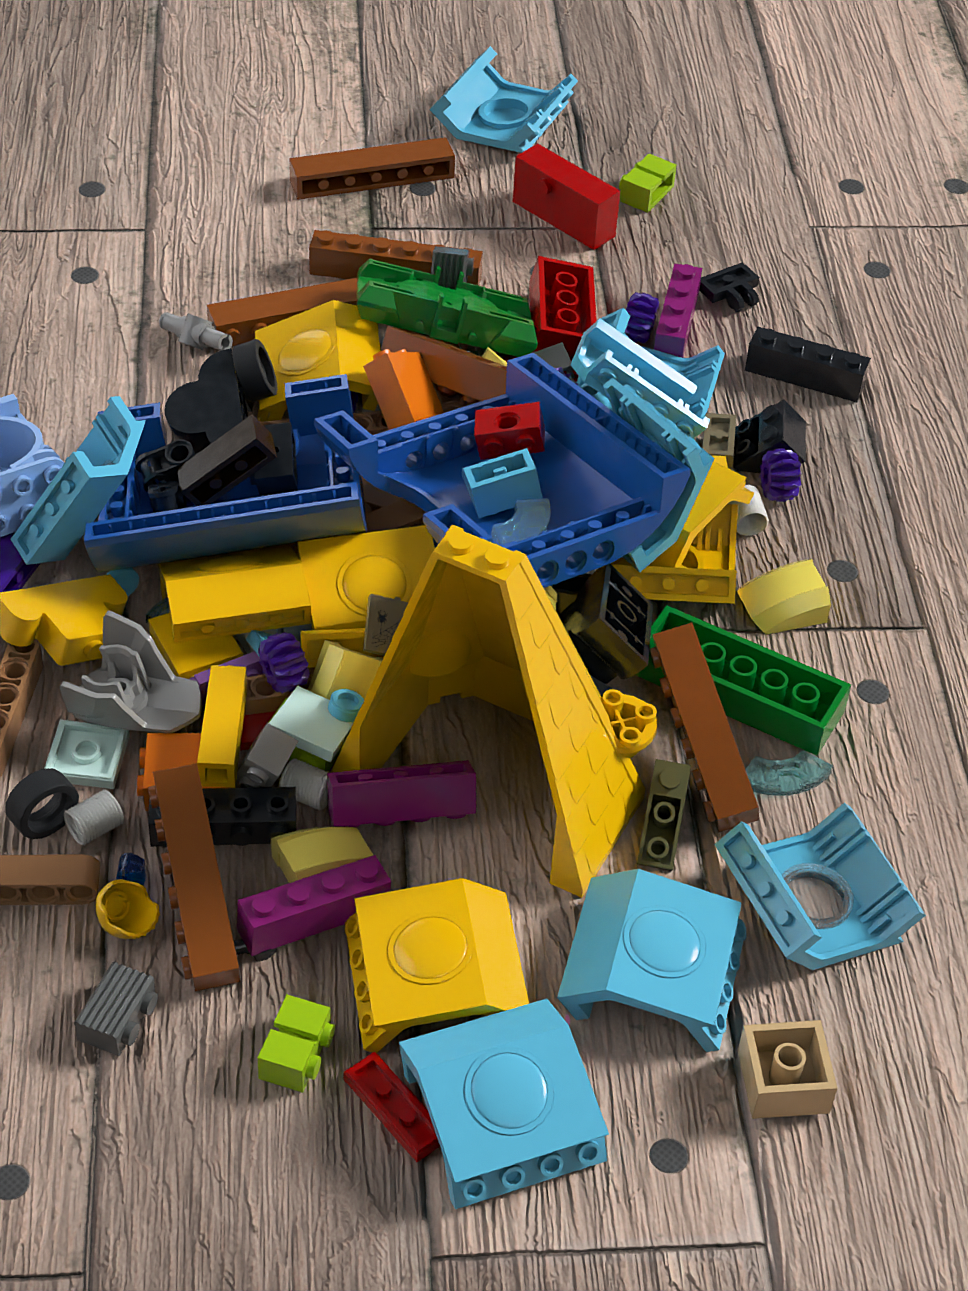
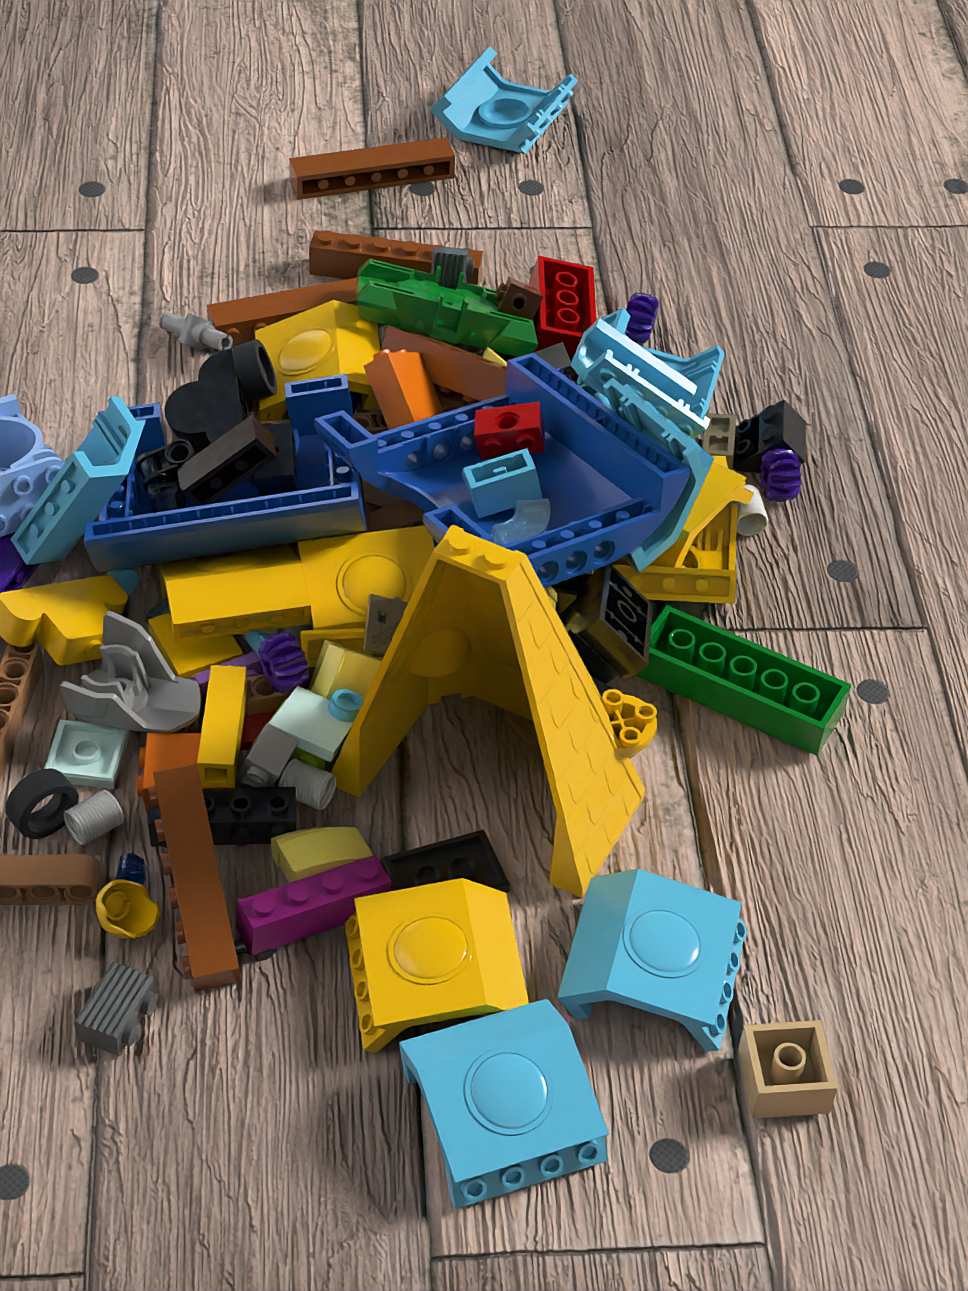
lime piece [257,994,335,1093] -> none
magenta brick [327,760,476,828] -> none
red tile [343,1051,440,1162] -> none
red brick [513,143,621,250] -> none
lime piece [619,154,677,213] -> none
olive slope [637,759,691,871] -> none
dark orange brick [649,623,759,832] -> none
magenta brick [654,263,703,358] -> none
black hinge [699,262,760,312] -> none
medium azure panel [714,803,926,970] -> none
light yellow slope [737,559,831,635] -> none
black brick [744,327,871,403] -> none
clear light blue tile [745,750,833,796] -> none
none -> black tile [381,829,510,893]
none -> reddish brown brick [495,277,543,320]

